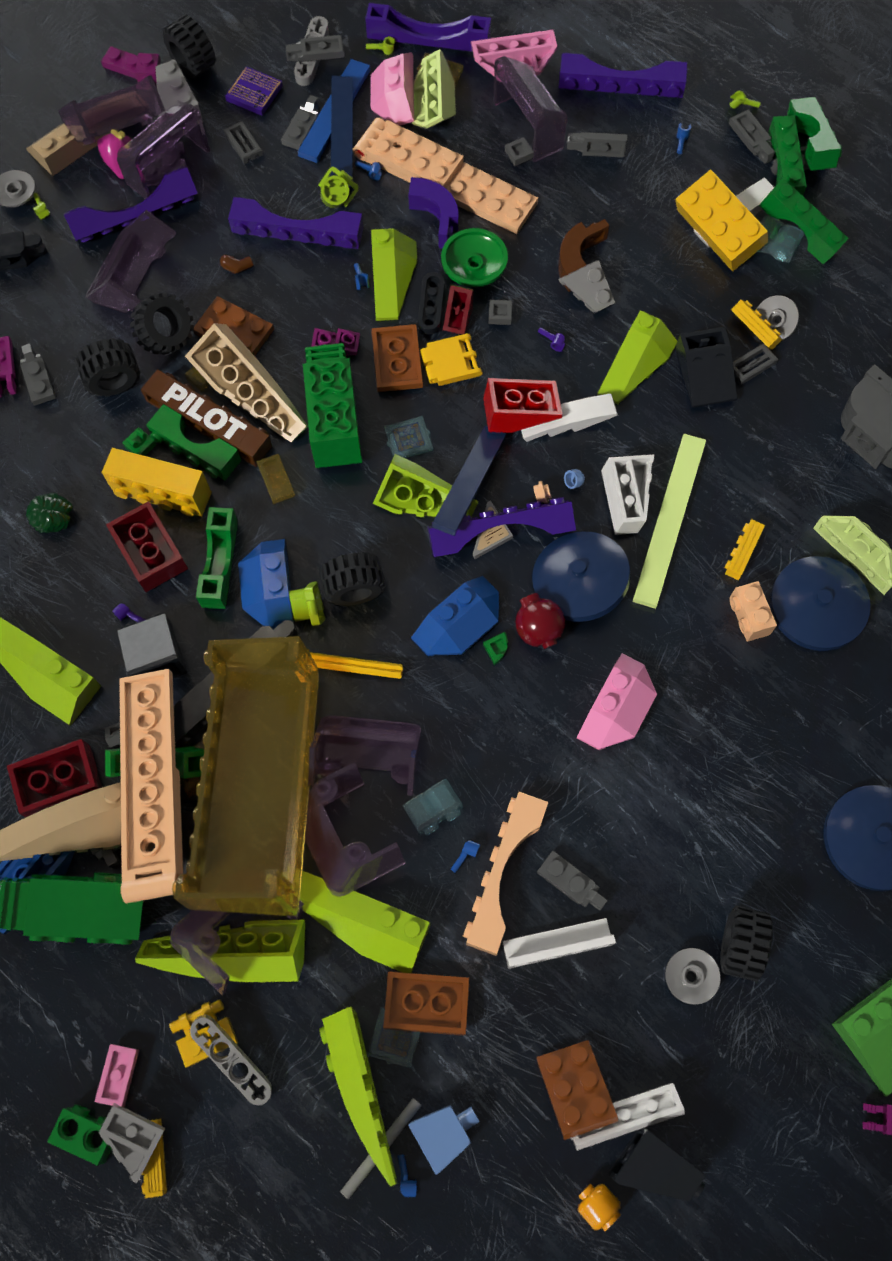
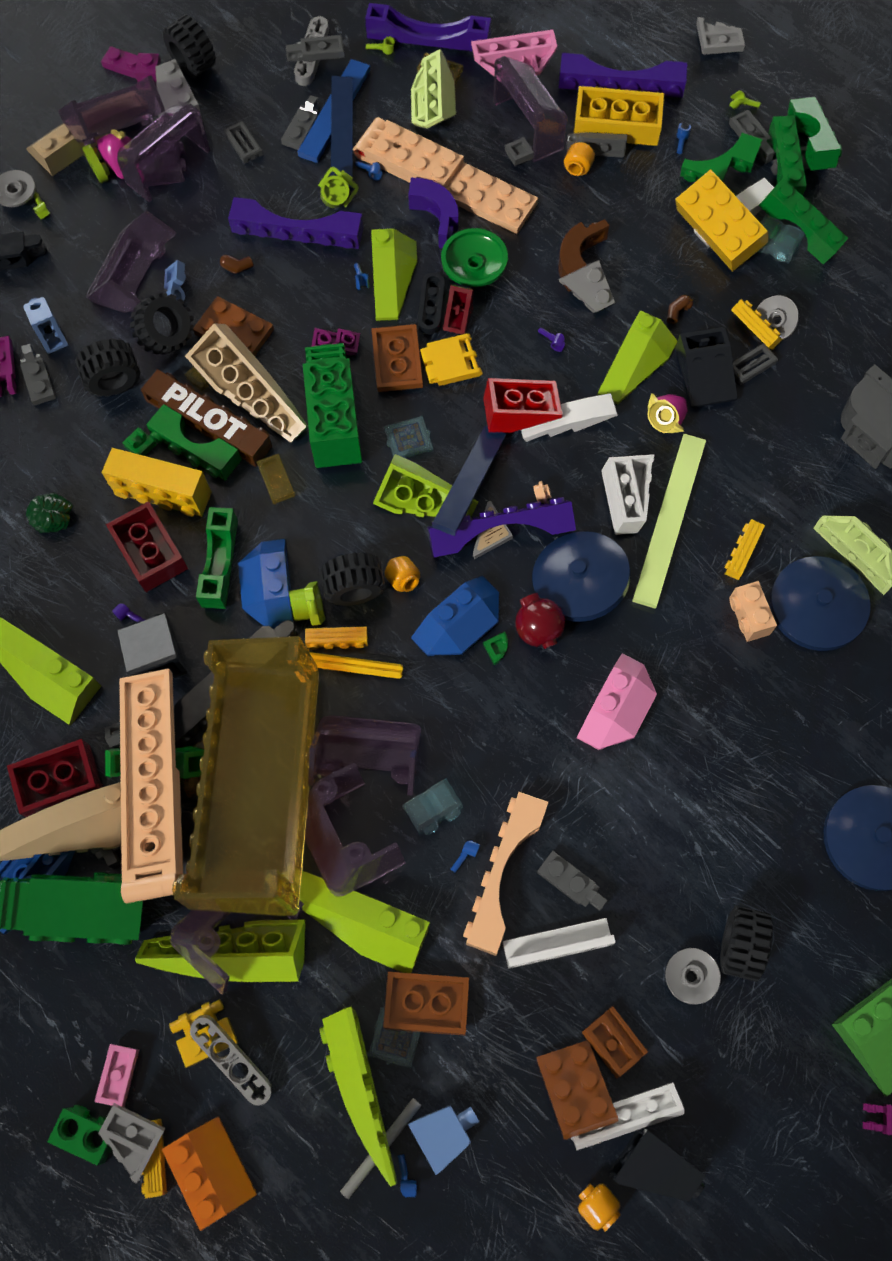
dark purple arch [63,167,198,242] -> none
dark purple tile [225,66,283,116] -> none
bright pink wedge [371,52,414,126] -> none
dark grey plate [489,300,512,325] -> none
medium blue hinge [564,469,585,489] -> none
none -> medium blue torso [23,297,68,354]
none -> lime plate [82,144,110,183]
none -> orange slope [162,1116,257,1231]
none -> medium blue plate [164,260,186,301]
none -> yellow piece [305,627,368,650]
none -> light orange head [384,556,420,592]
none -> light orange head [564,142,595,176]
none -> yellow brick [574,86,664,146]
none -> dark orange plate [582,1006,648,1079]
none -> light yellow hat [648,393,687,433]
none -> reddish brown arm [666,295,693,324]
none -> green arch [680,133,763,182]
none -> light grey wing [696,17,745,55]

